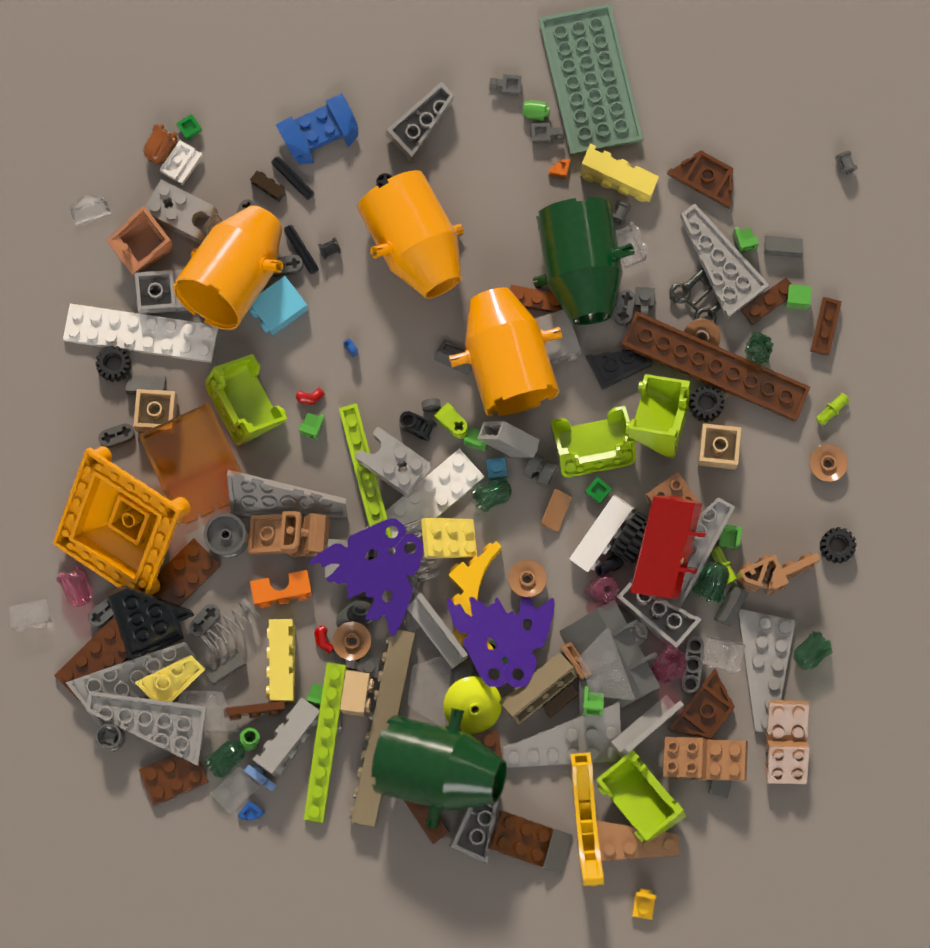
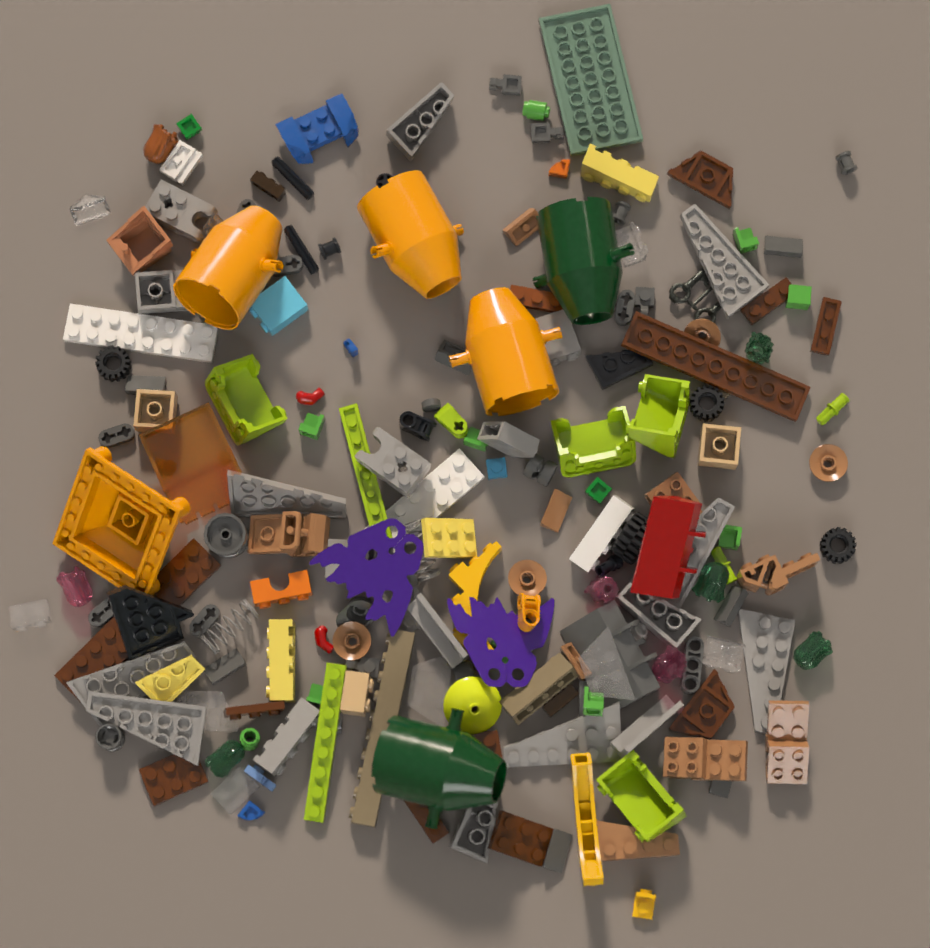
clear green piece [471,477,512,512] -> none
none -> medium nougat slope [502,208,539,246]
none -> light orange piece [517,593,541,632]

